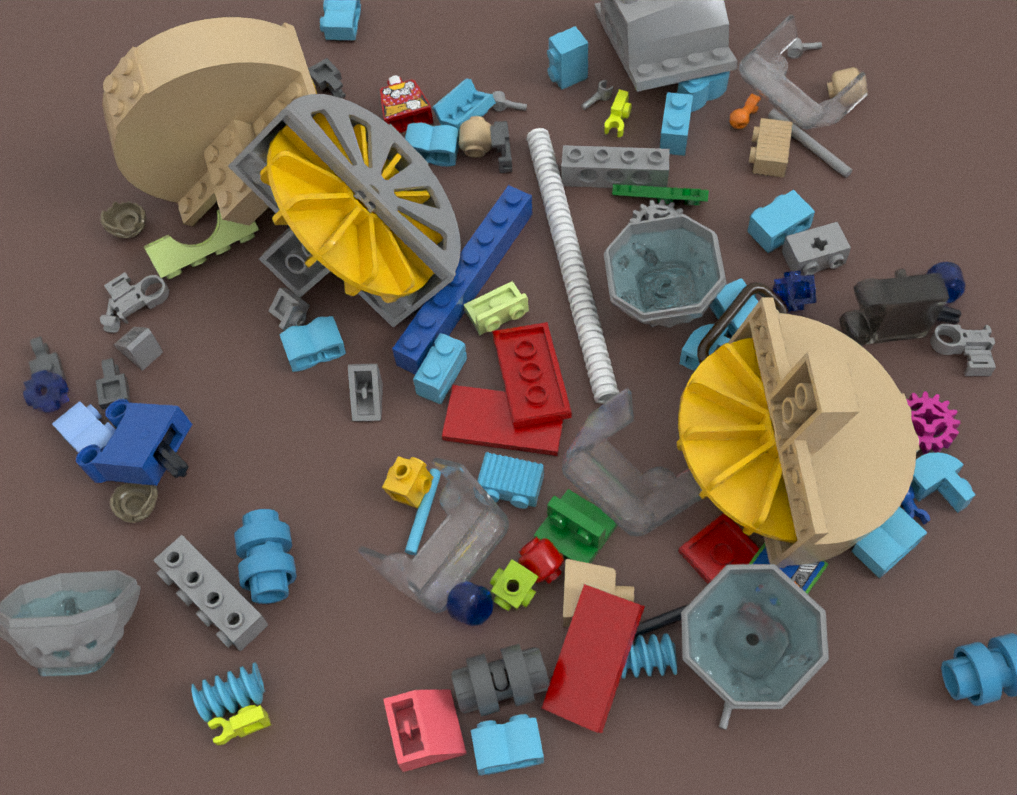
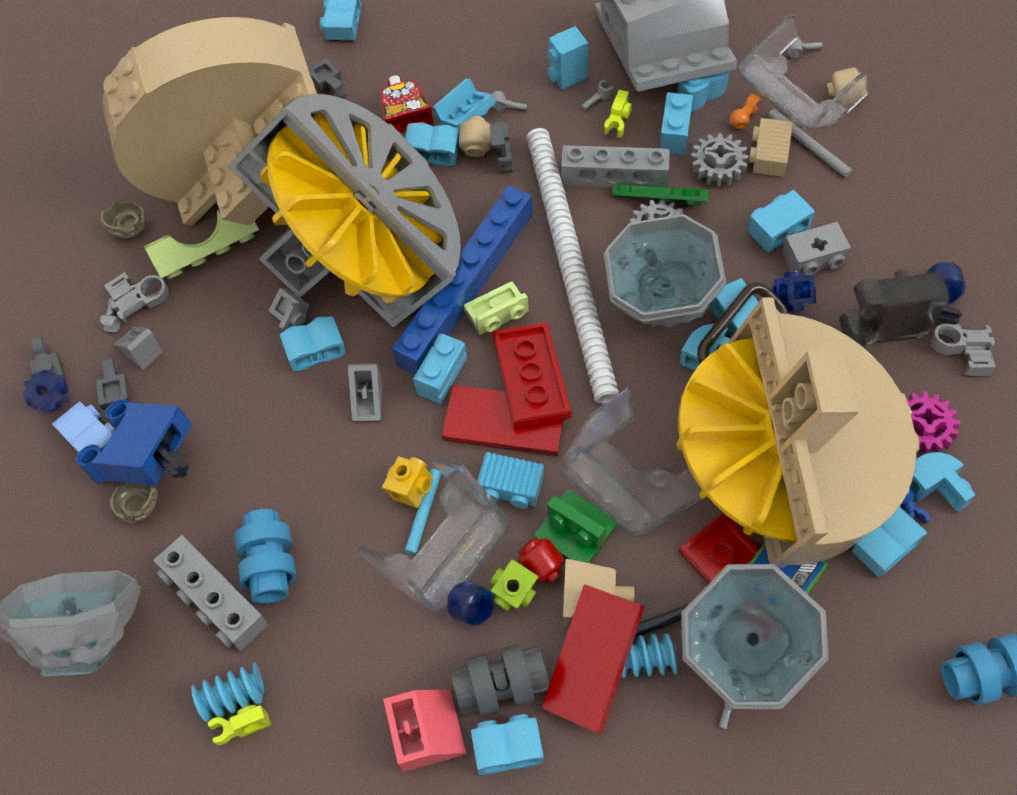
none -> light grey gear [690,133,749,186]

